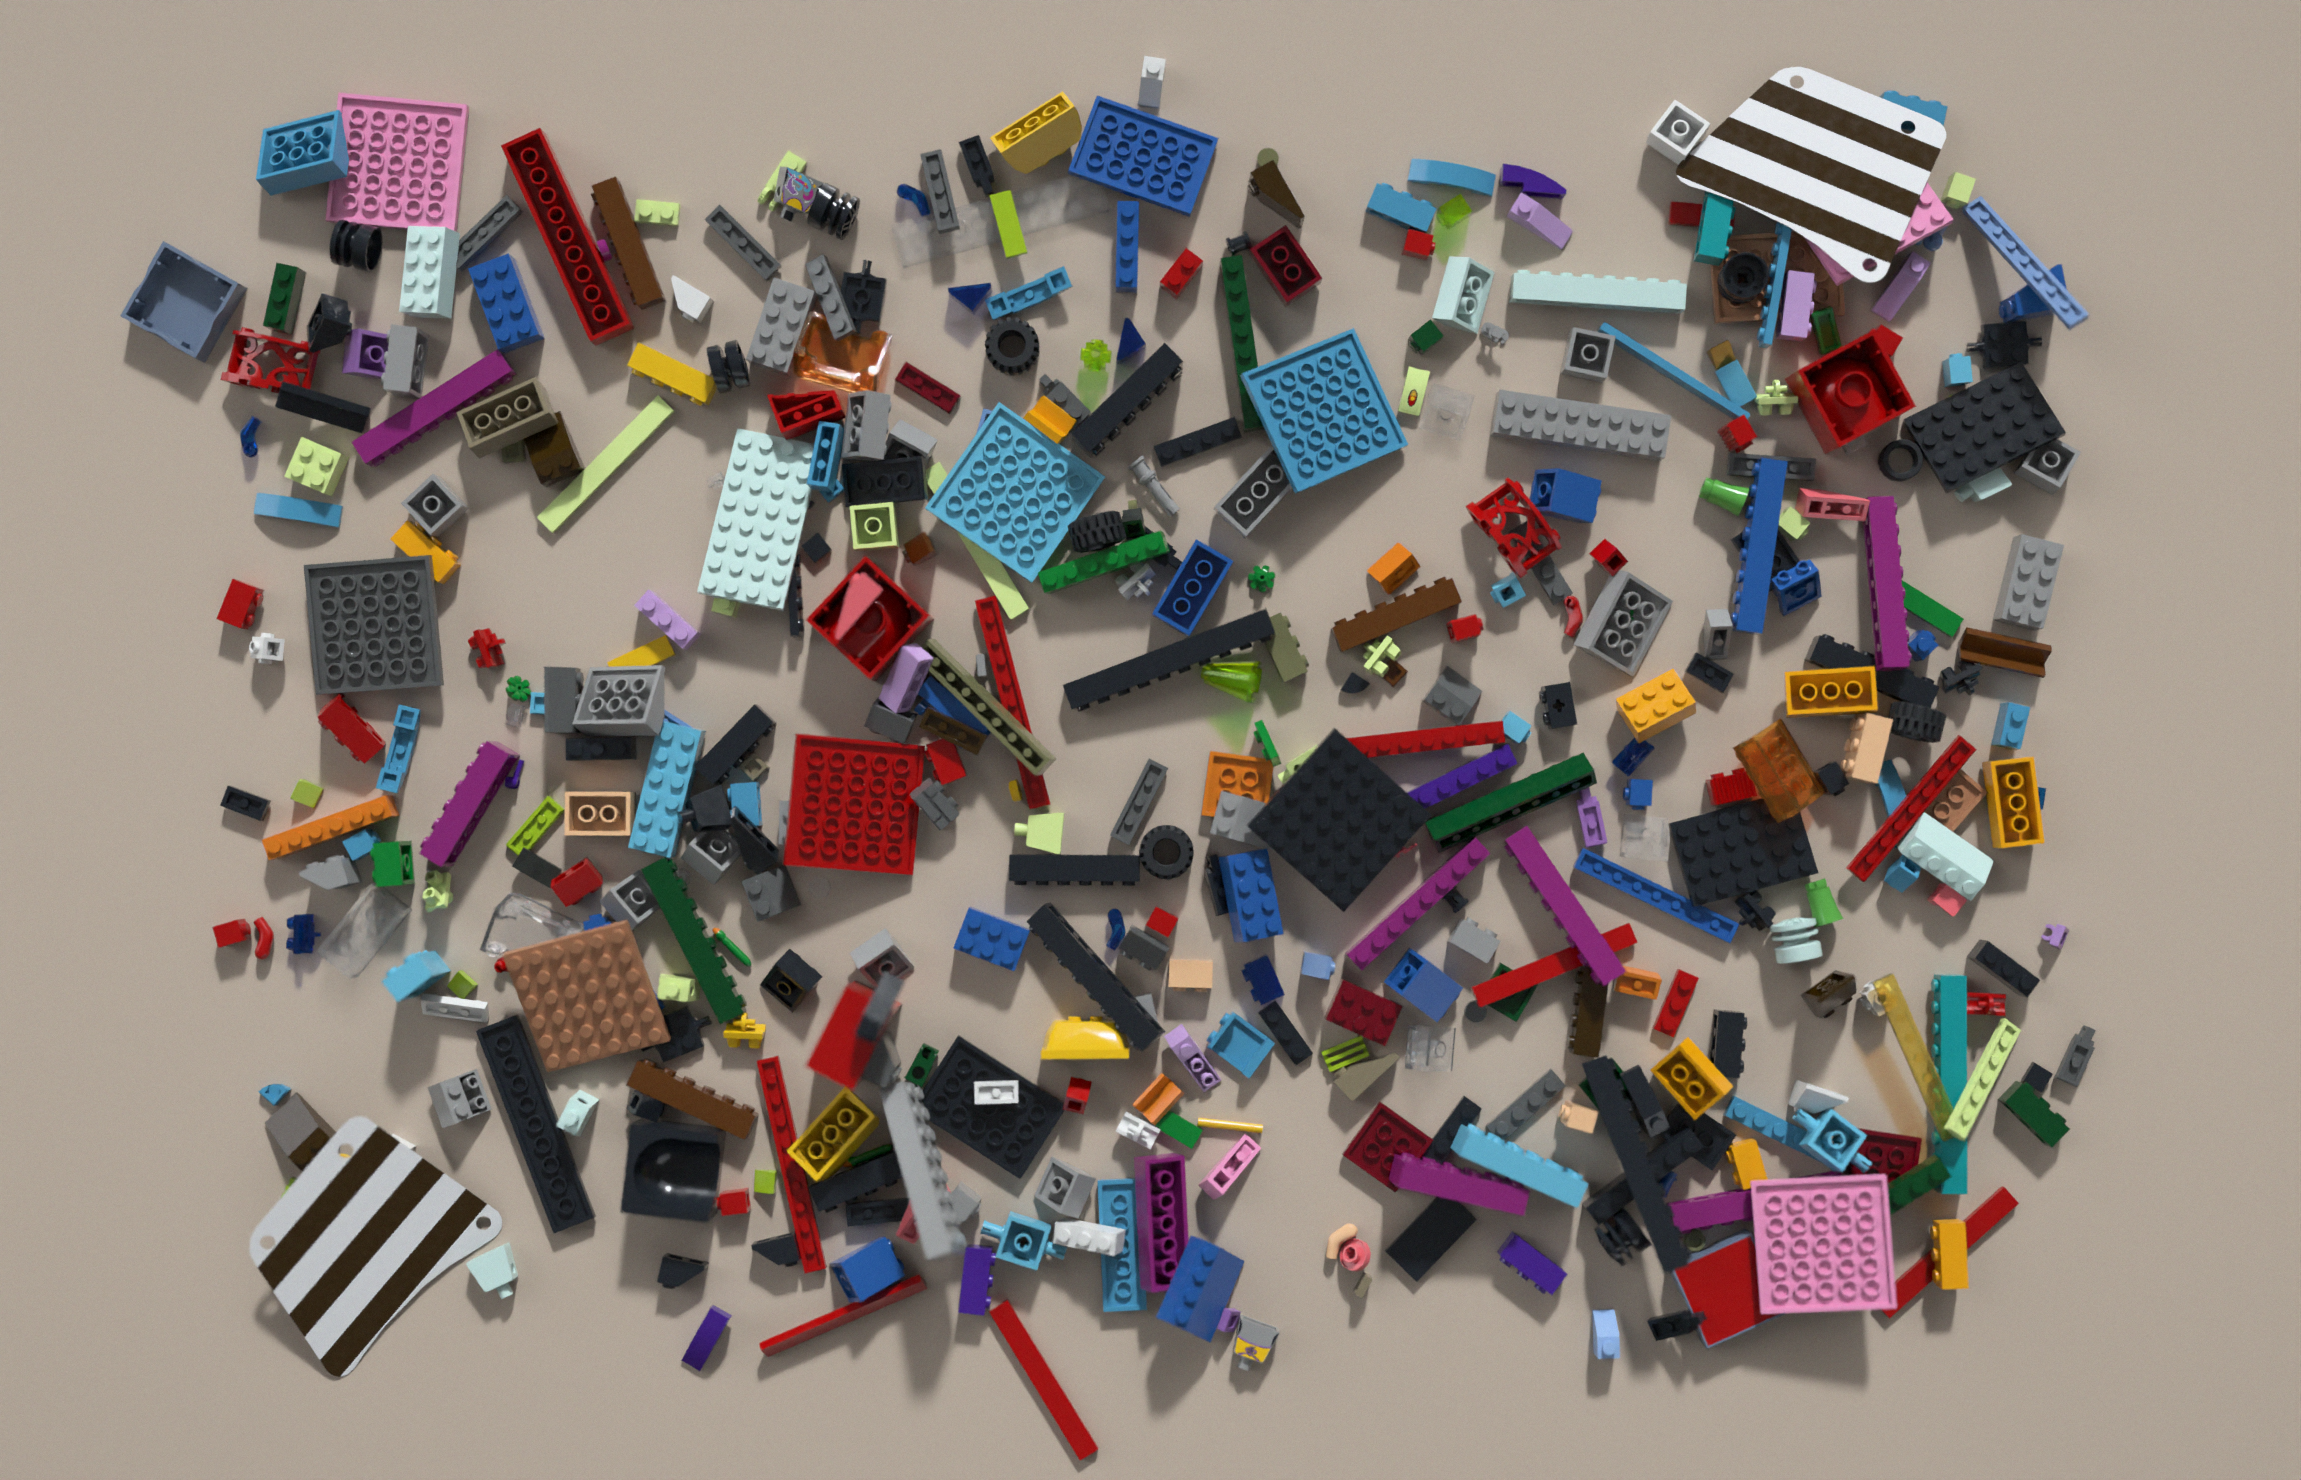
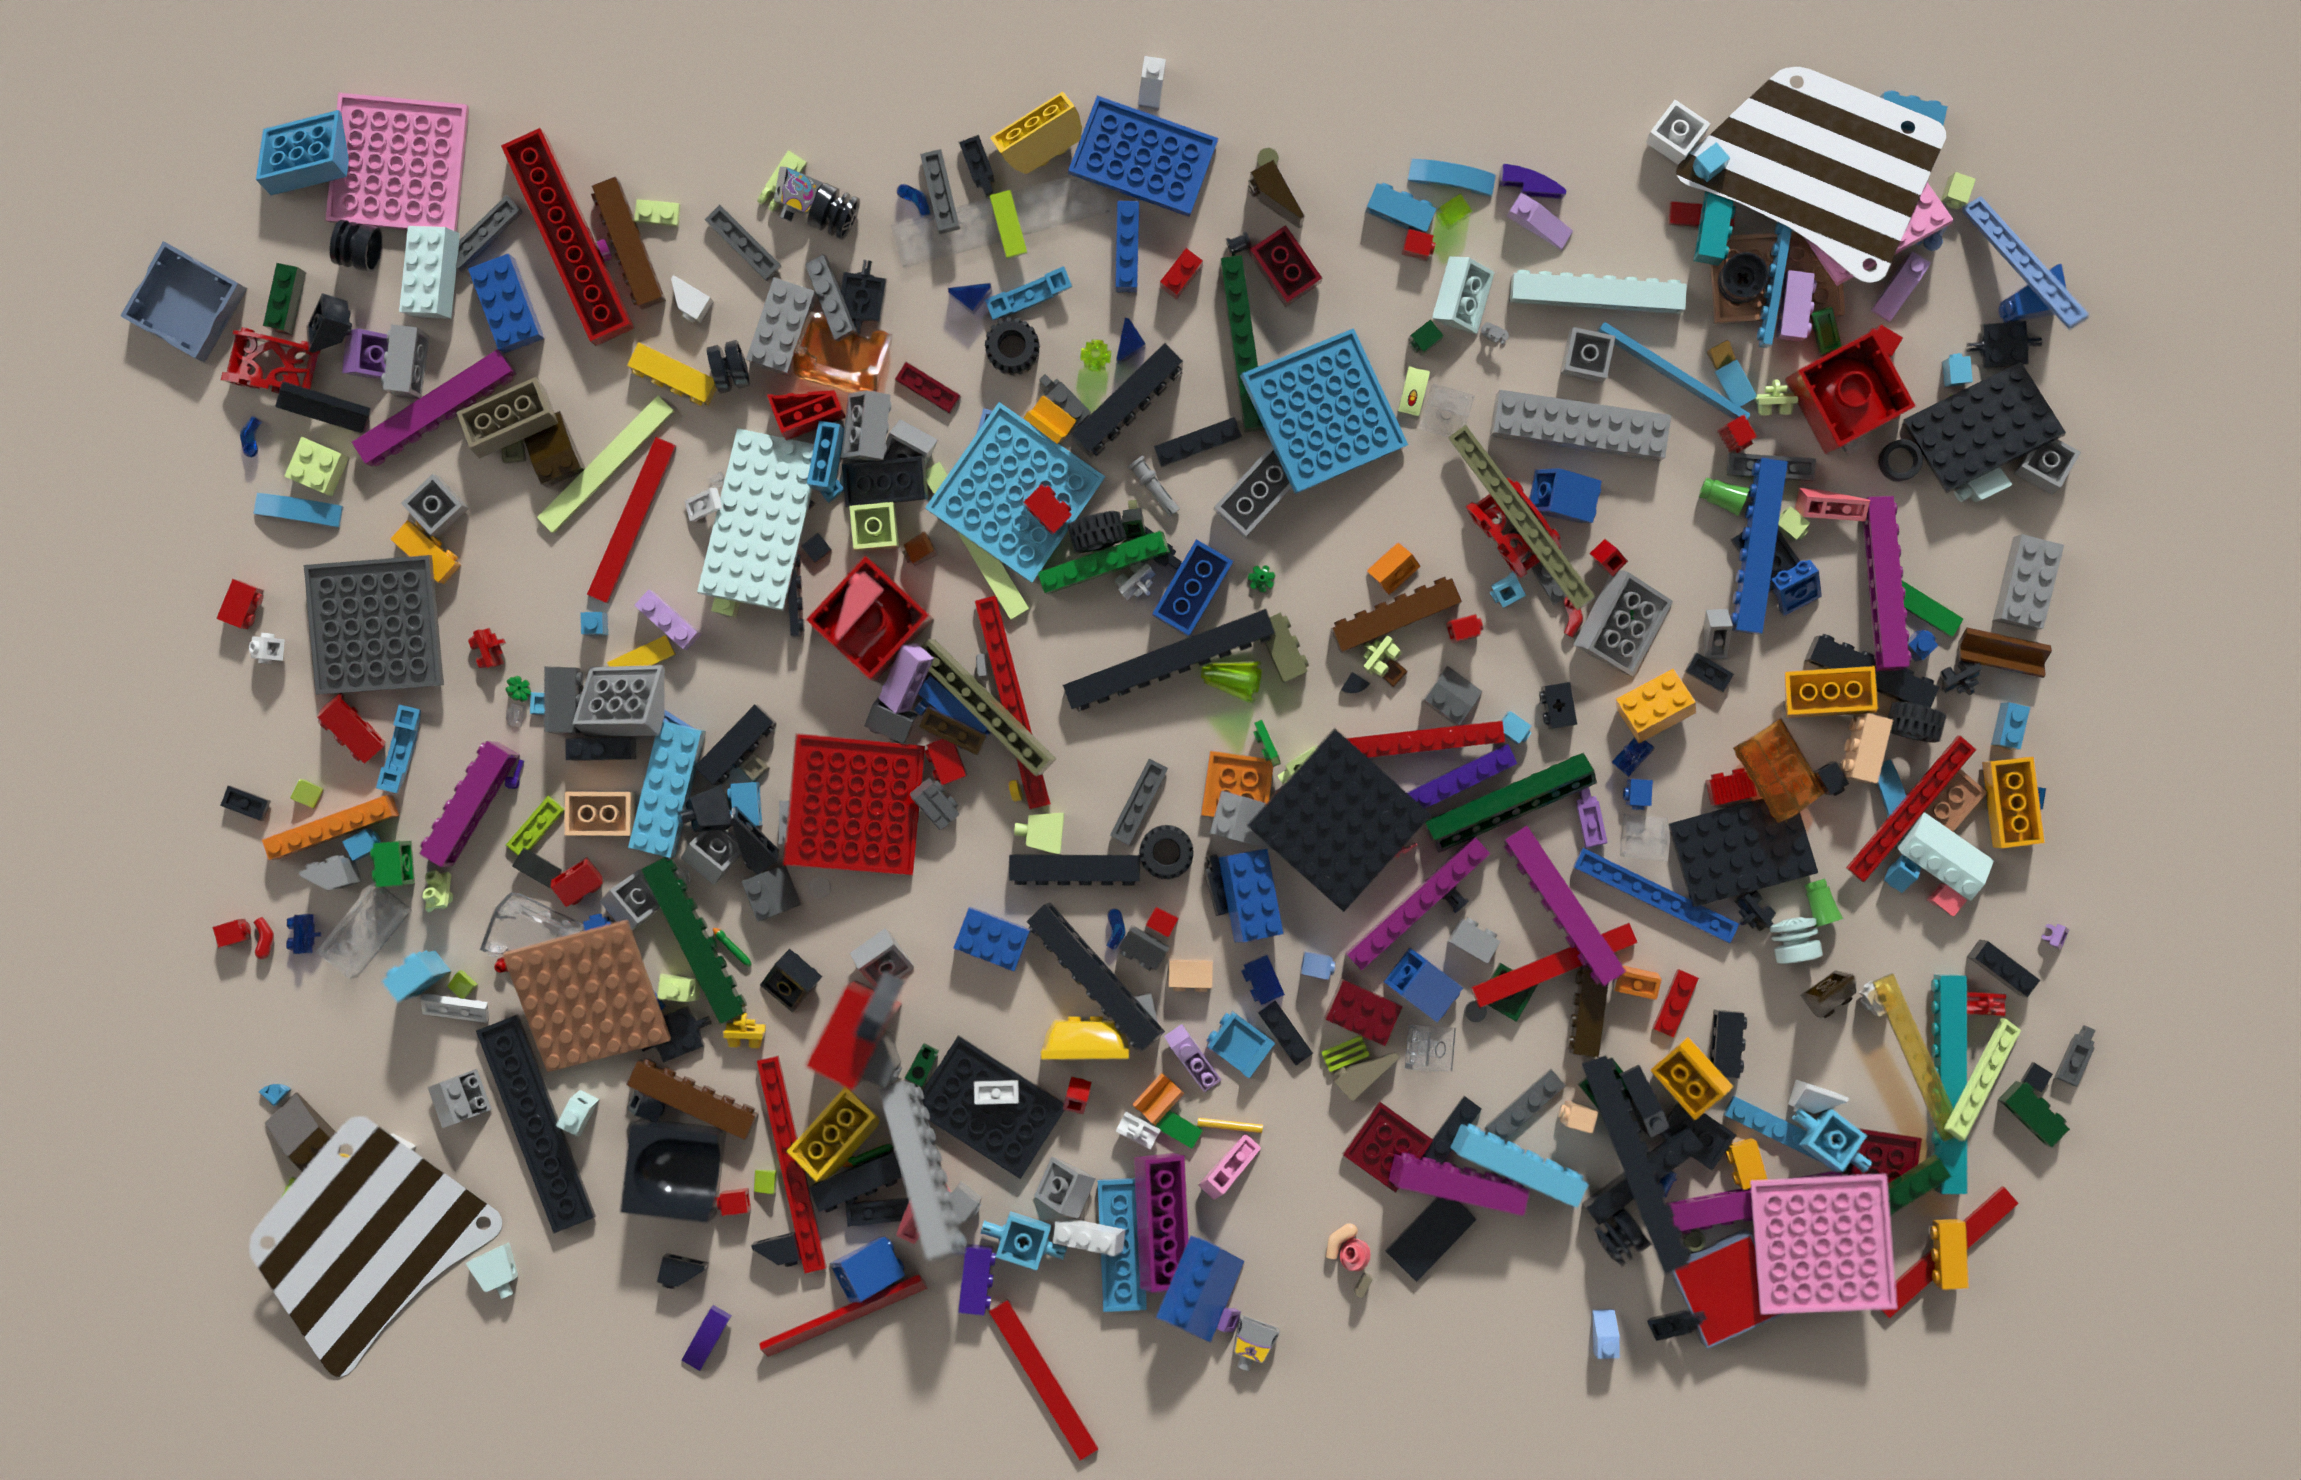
dark purple brick [1497,1231,1568,1295] -> none
none -> dark azure brick [580,612,608,636]
none -> red tile [587,437,677,603]
none -> white plate [685,487,722,521]
none -> red brick [1022,484,1072,535]
none -> olive plate [1448,425,1595,611]
none -> medium azure brick [1693,142,1730,182]

